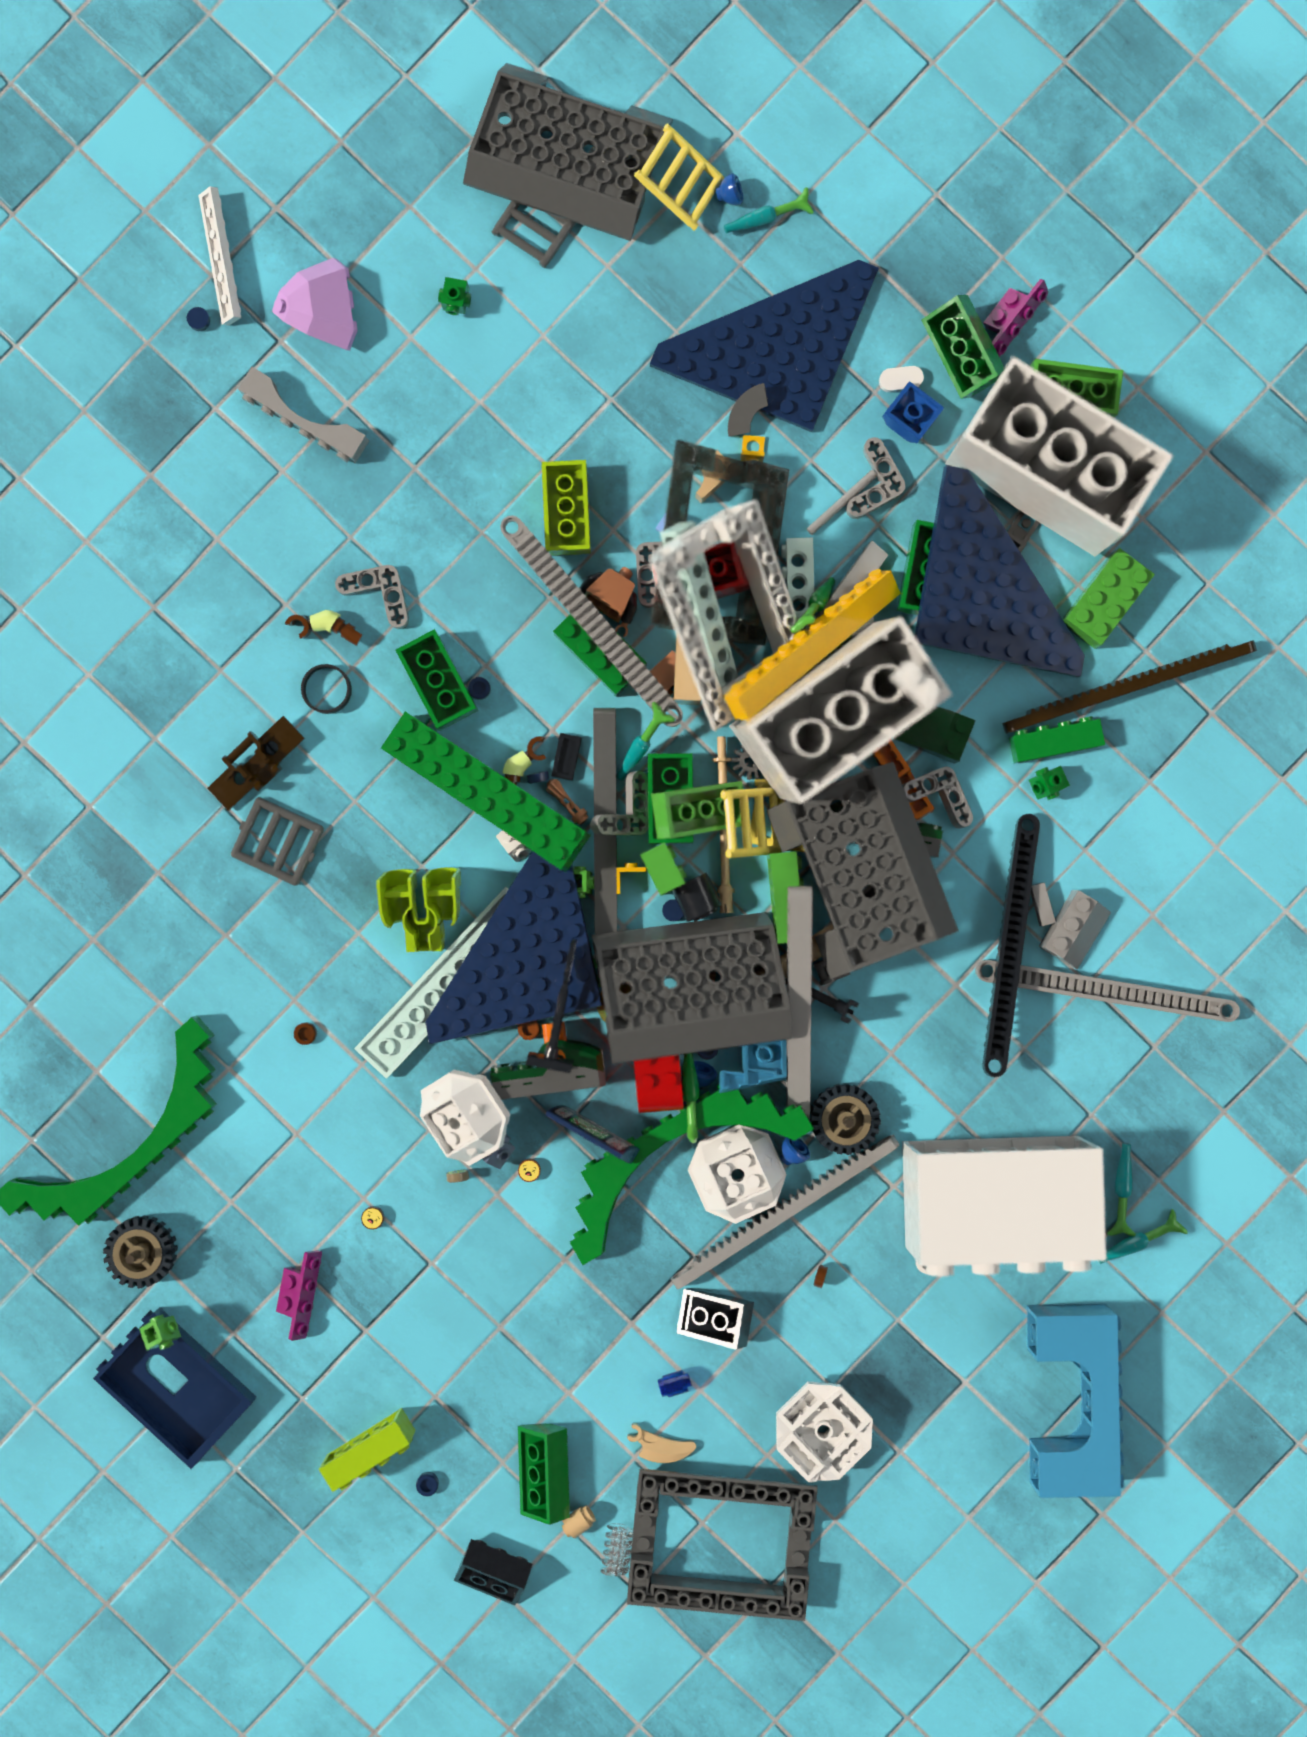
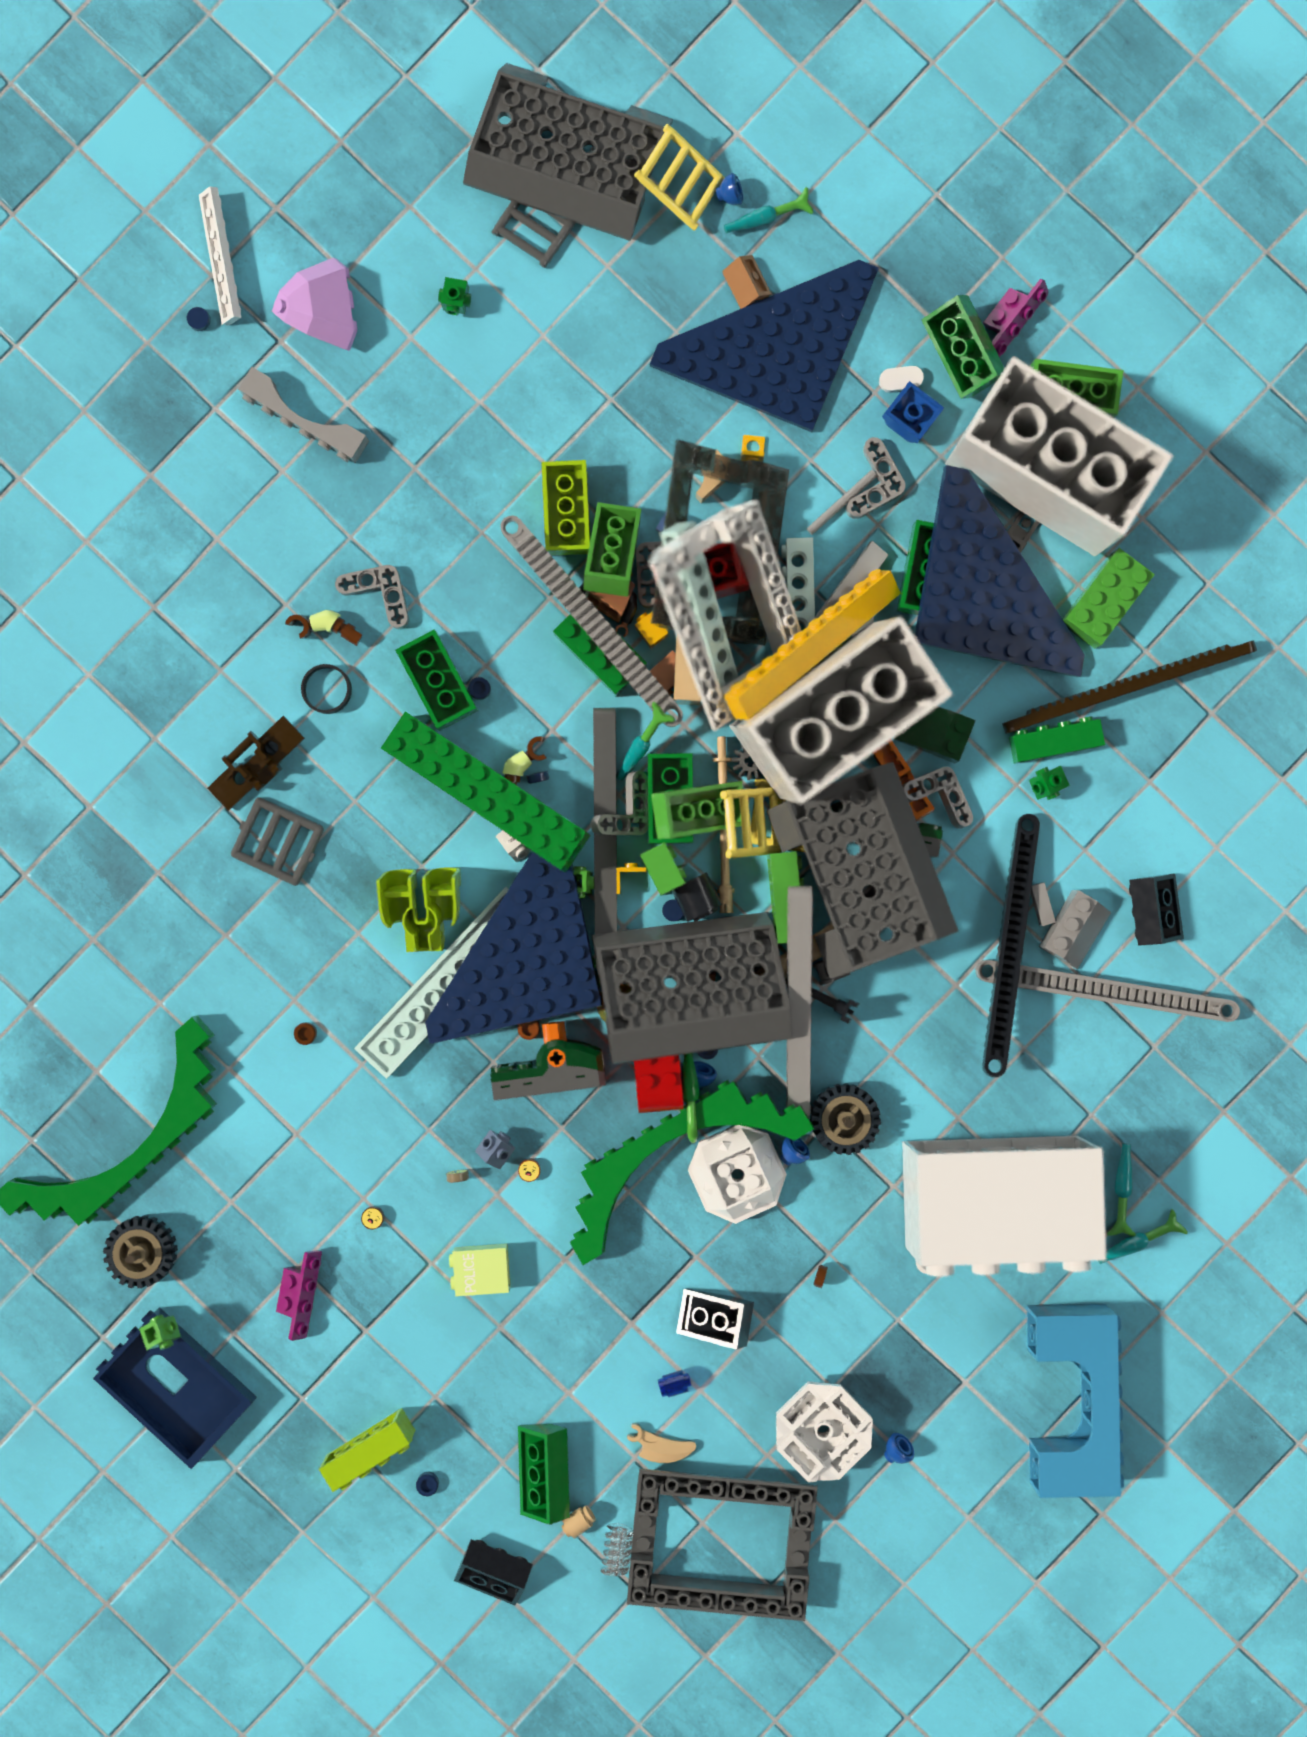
white piece [420,1070,510,1166] -> none
black piece [526,938,577,1074] -> none
slope [545,1105,640,1164] -> none
nougat piece [546,779,589,826] -> none
black tile [551,733,582,781] -> none
light grey gear [671,1135,900,1289] -> none
dark azure wing [719,1040,787,1093] -> none
dark grey tile [728,383,768,437] -> none
piece [791,577,836,633] -> none
white brick [889,660,946,710] -> none
none -> yellowish green brick [449,1243,511,1296]
none -> bright green brick [584,502,641,597]
none -> yellow brick [635,611,668,649]
none -> medium nougat panel [722,255,772,309]
none -> blue brick [884,1433,914,1464]
none -> black slope [1129,873,1184,946]

